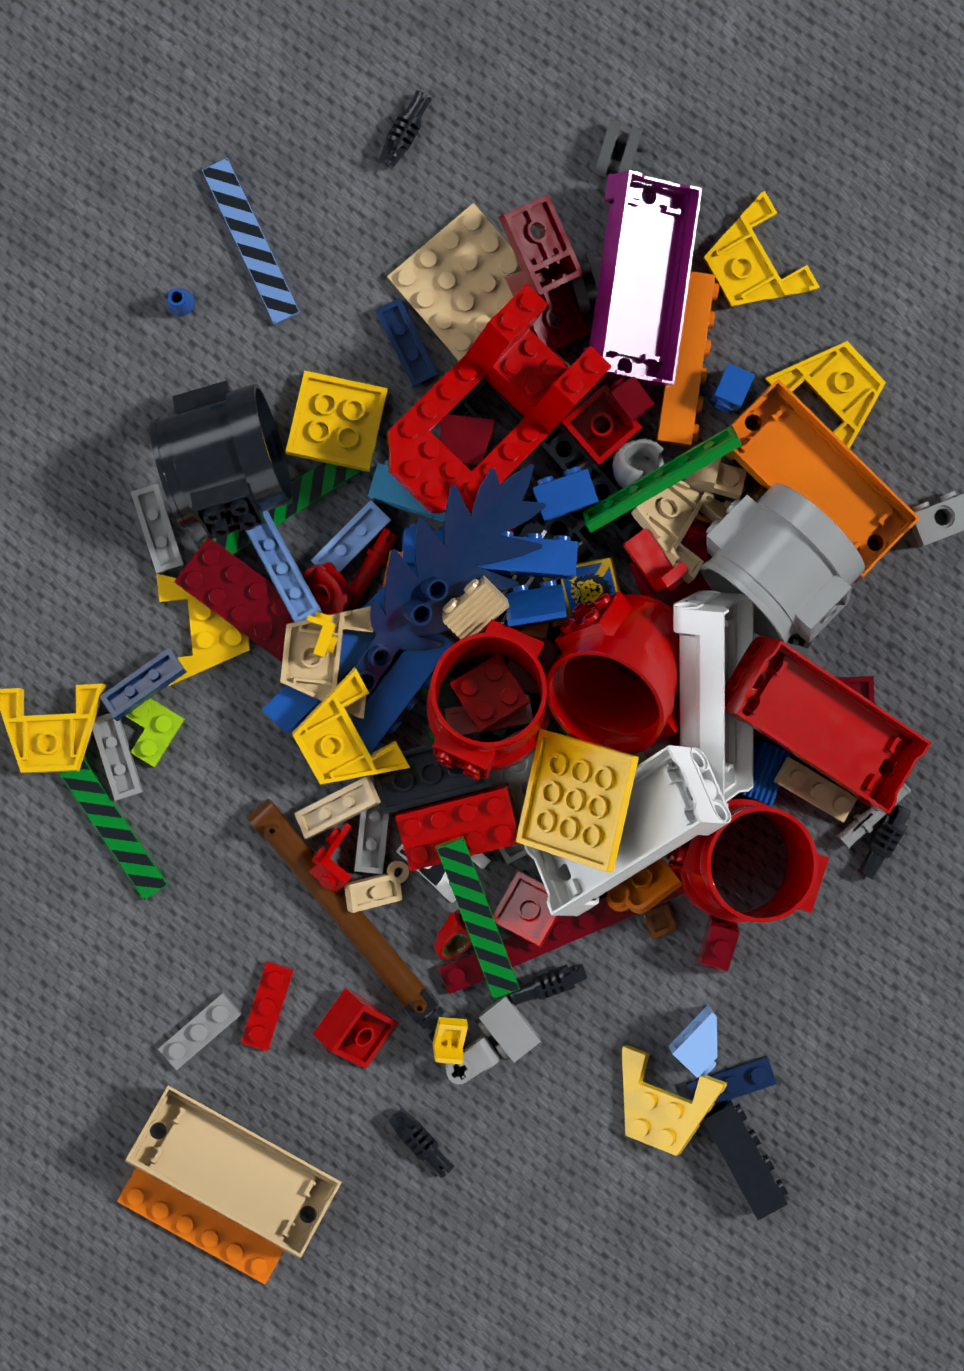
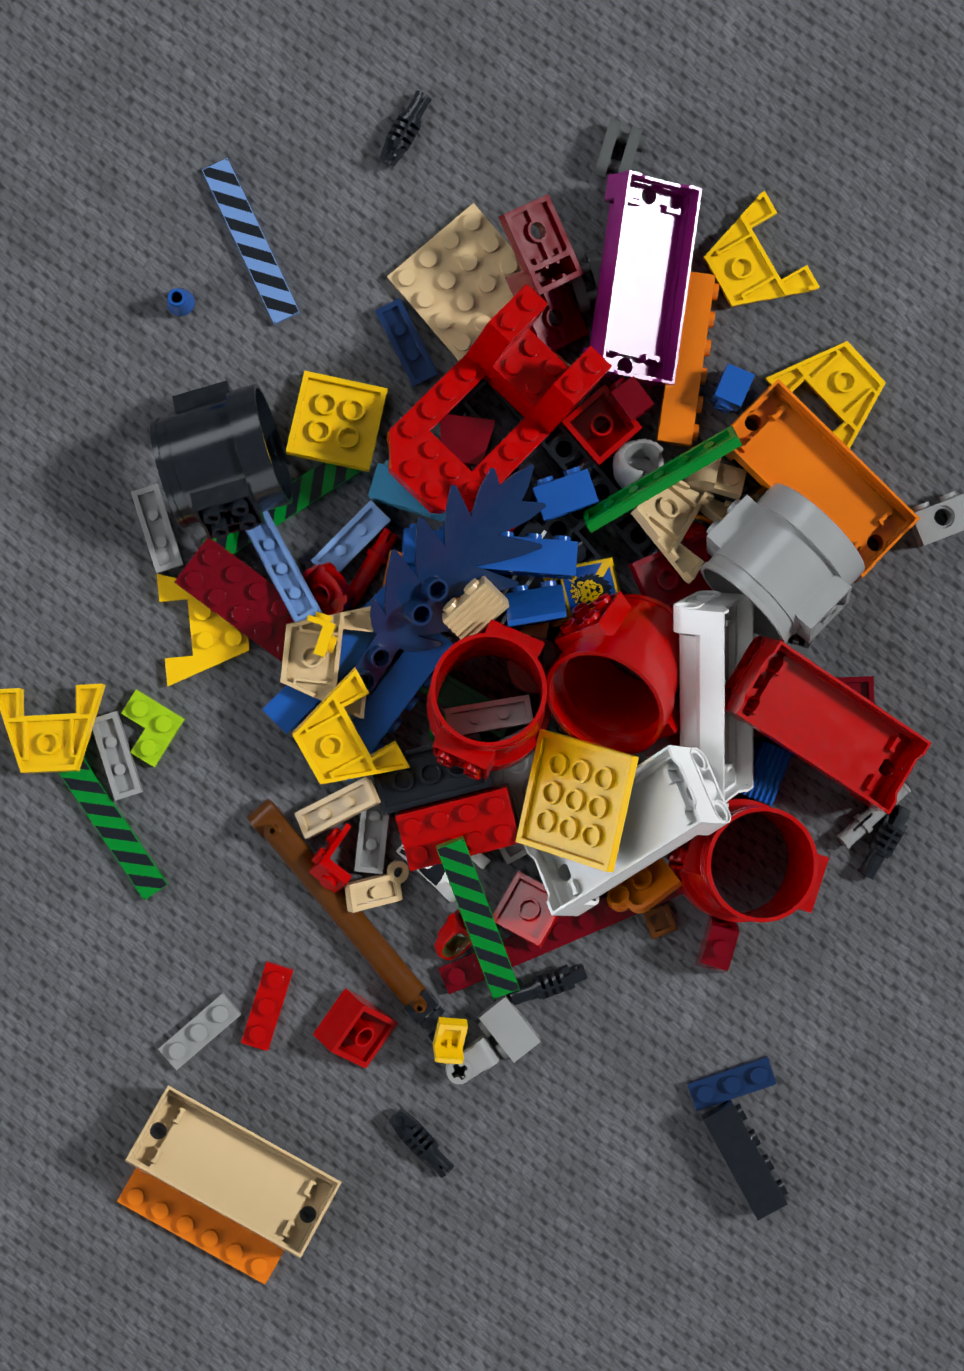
dark blue plate [99,647,187,721] -> none
red plate [450,653,530,734] -> none
yellow wing [622,1045,727,1156] -> none
red bracket [623,529,689,592] -> none
light blue slope [669,1005,718,1078] -> none
tan plate [773,757,857,823] -> none

